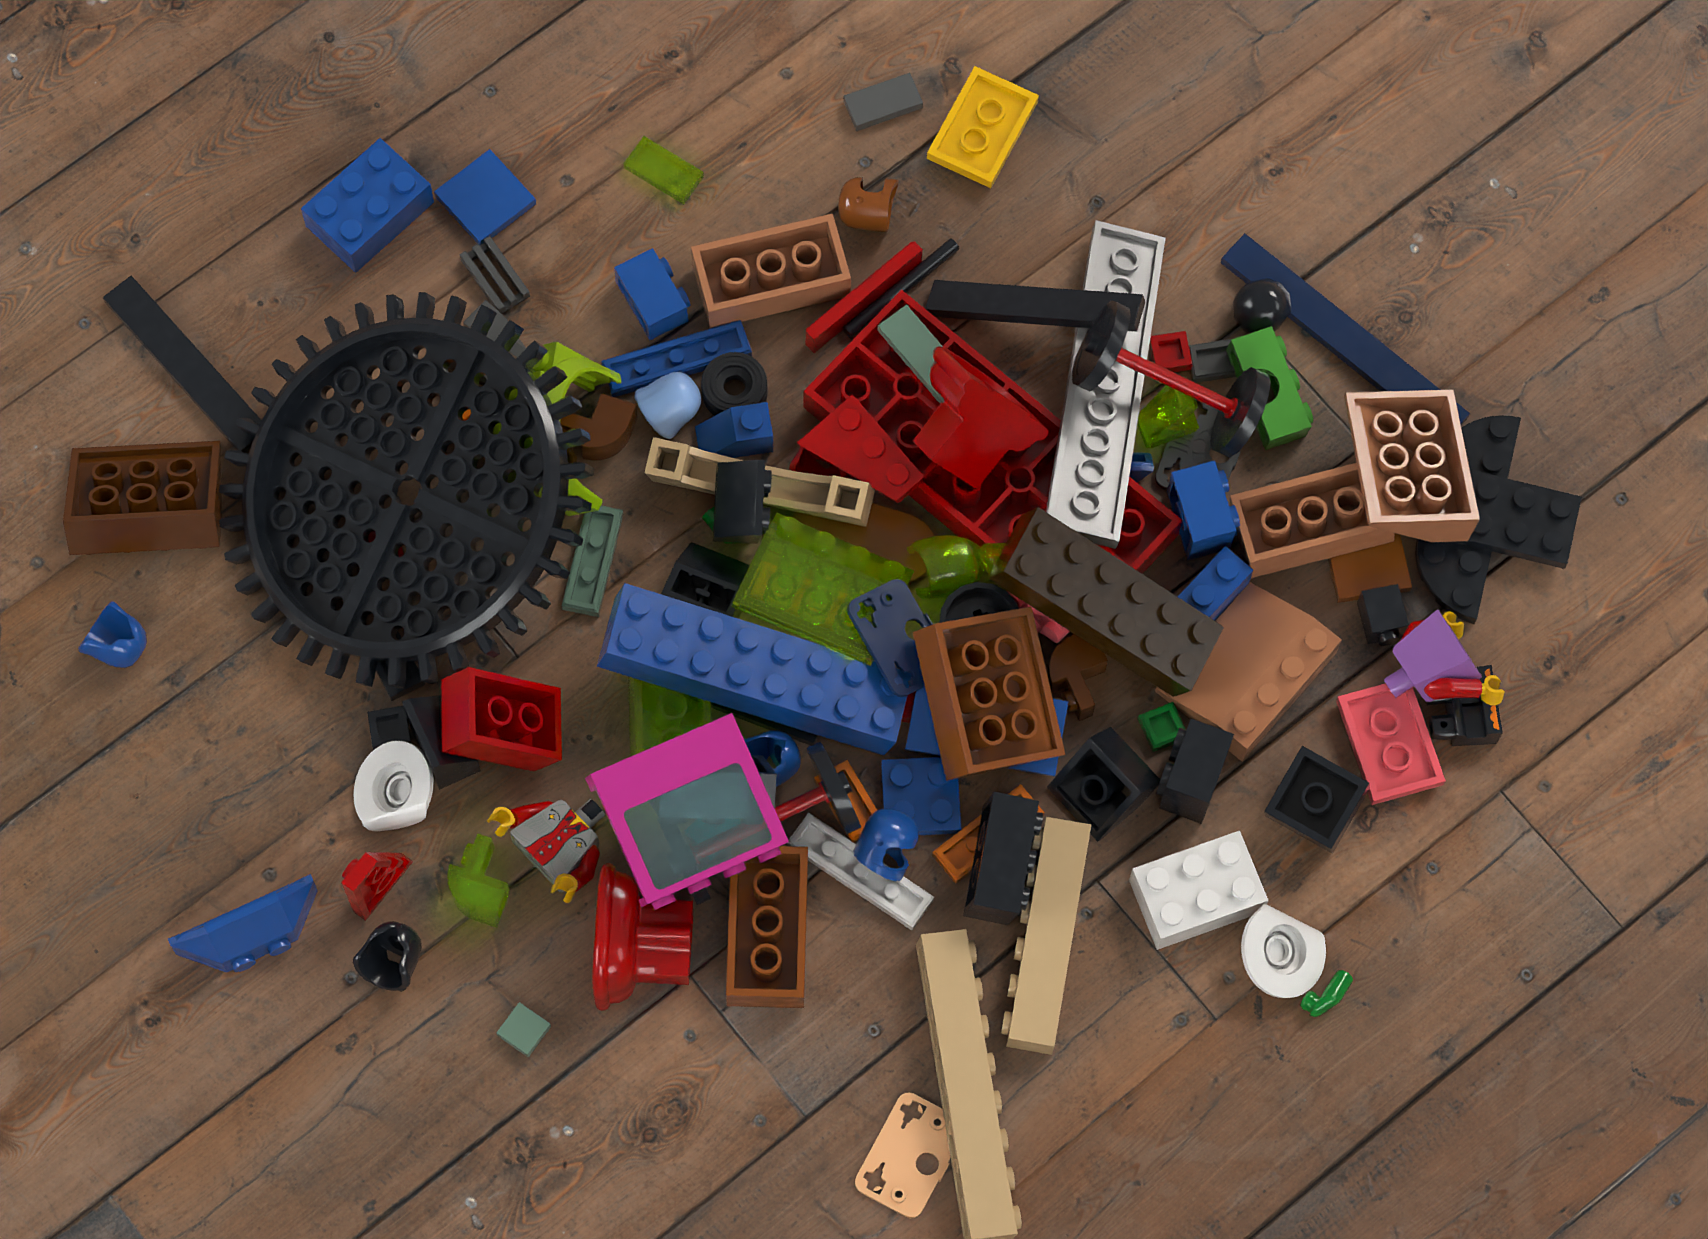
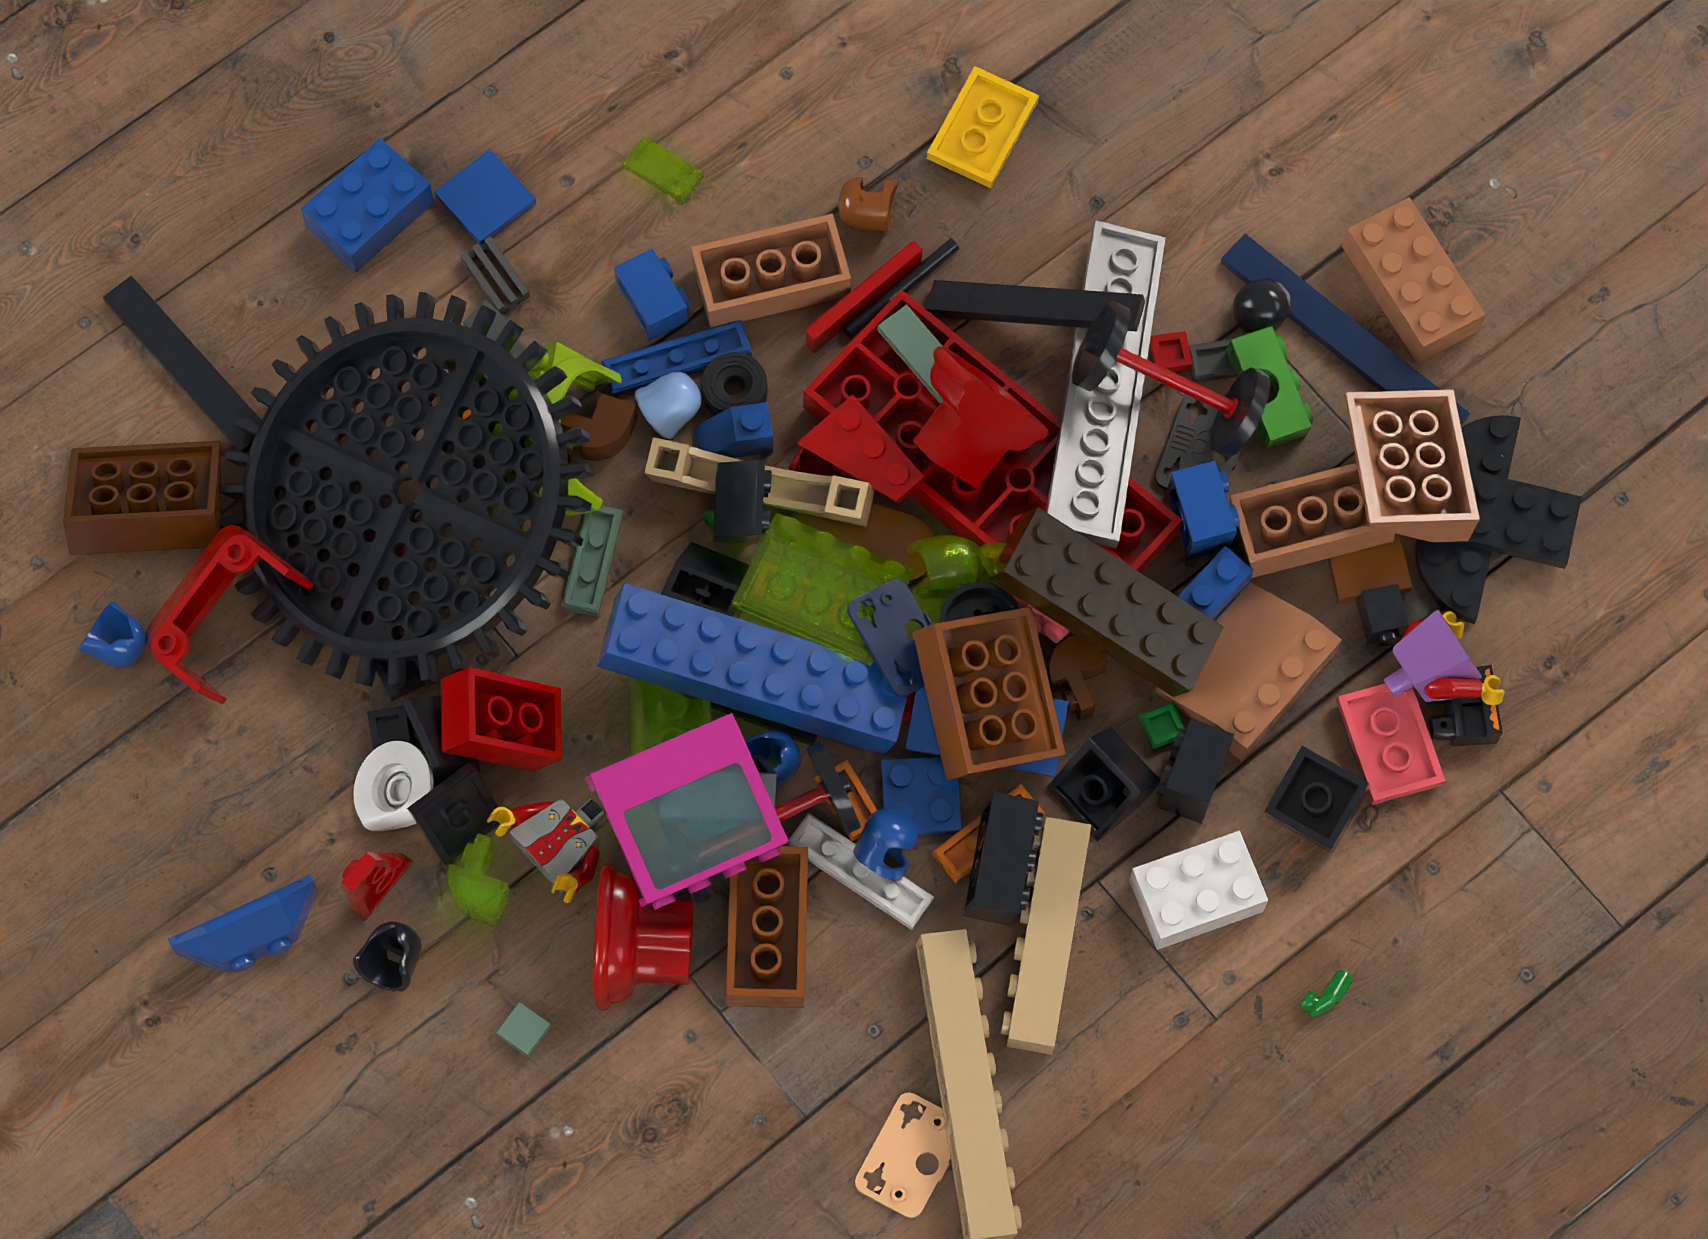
dark grey tile [843,73,923,131] -> none
blue slope [1129,453,1154,482] -> none
clear neon green slope [1137,377,1199,448] -> none
white hat [1241,903,1326,998] -> none
none -> red windscreen [146,525,314,705]
none -> black tile [407,762,500,865]
none -> nougat brick [1342,197,1486,364]

